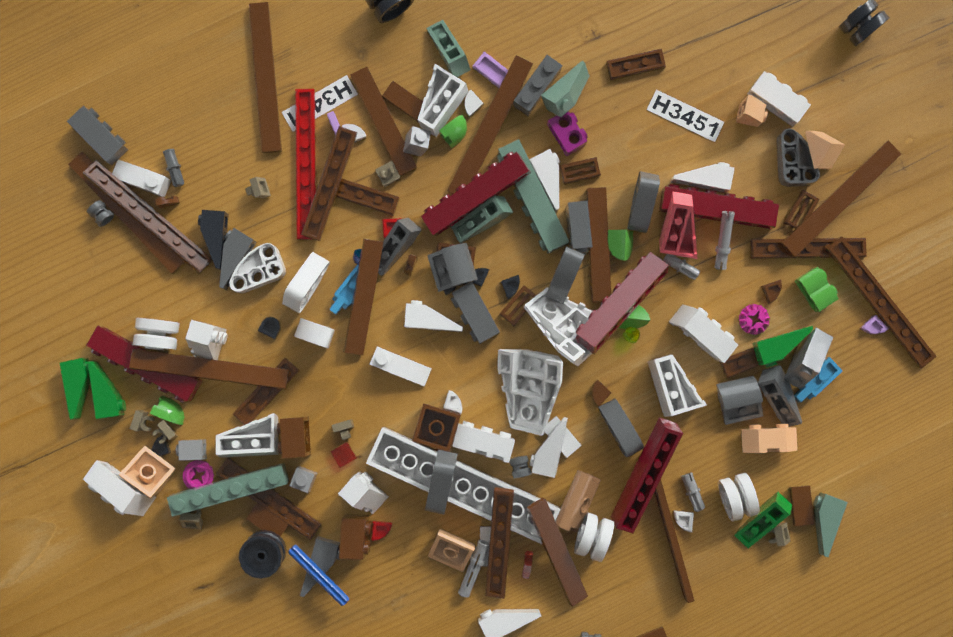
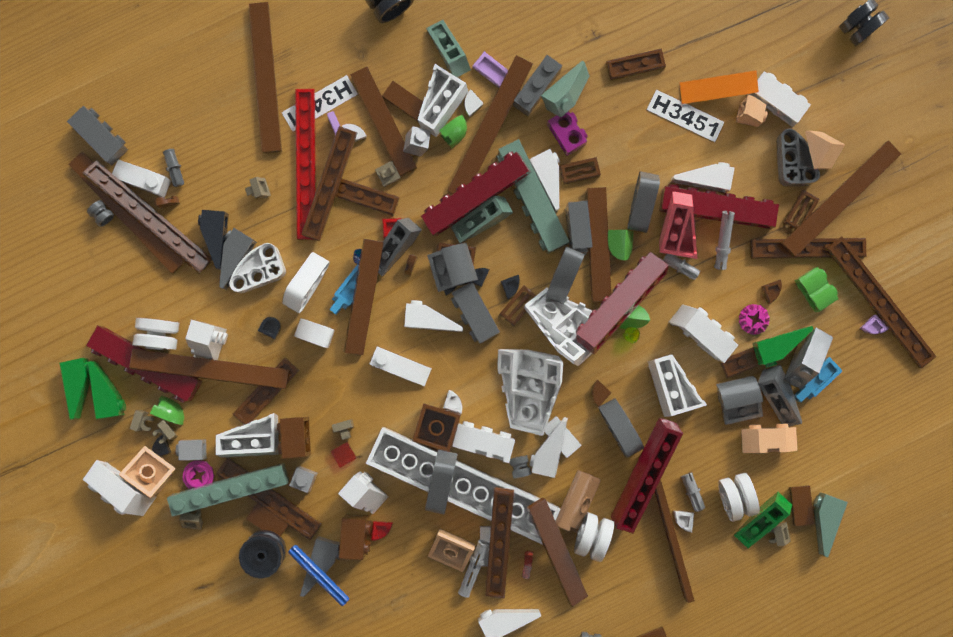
none -> orange sticker [680,70,759,104]

